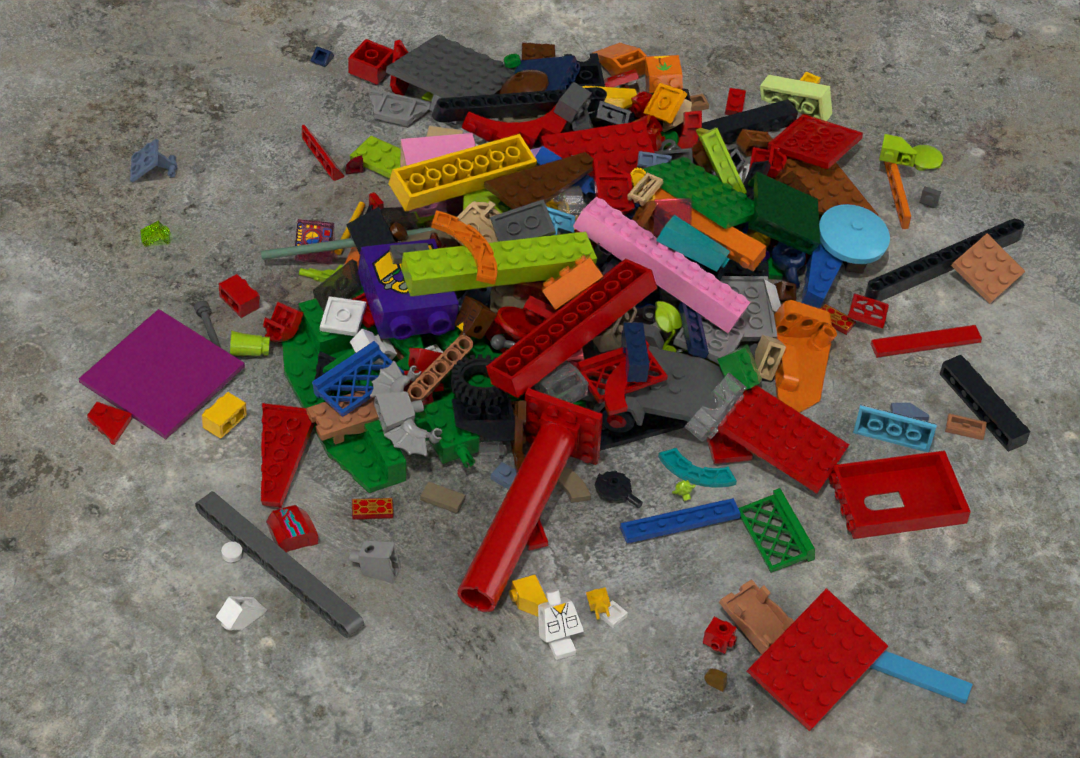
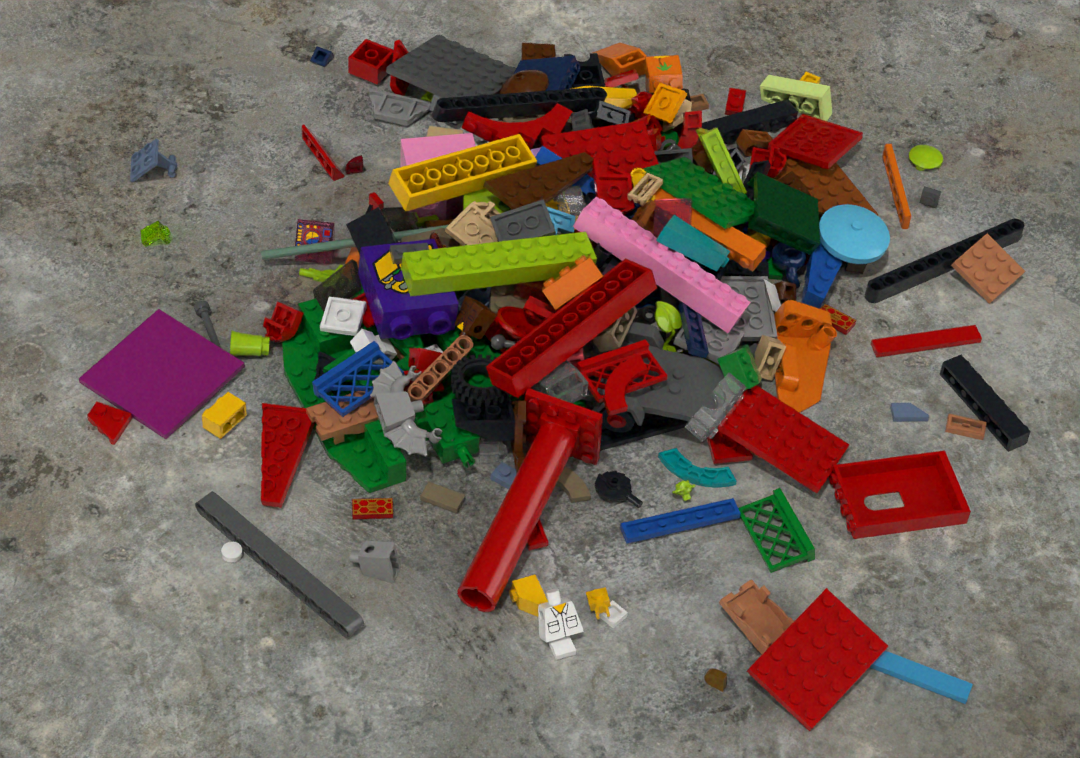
white slope [216,596,267,631] -> none
red brick [219,274,260,318] -> none
red slope [266,505,318,553] -> none
yellow bar [334,202,365,255] -> none
lime plate [350,136,401,178] -> none
reddish brown tile [390,222,408,241] -> none
orange tile [431,210,497,285] -> none
green tile [503,54,521,68] -> none
dark grey brick [553,82,592,123] -> none
dark blue arch [621,323,649,382] -> none
sand blue tile [637,151,672,169] -> none
red brick [703,616,738,654] -> none
red piece [847,294,889,329] -> none
medium azure slope [853,404,937,452] -> none
lime slope [879,134,917,167] -> none

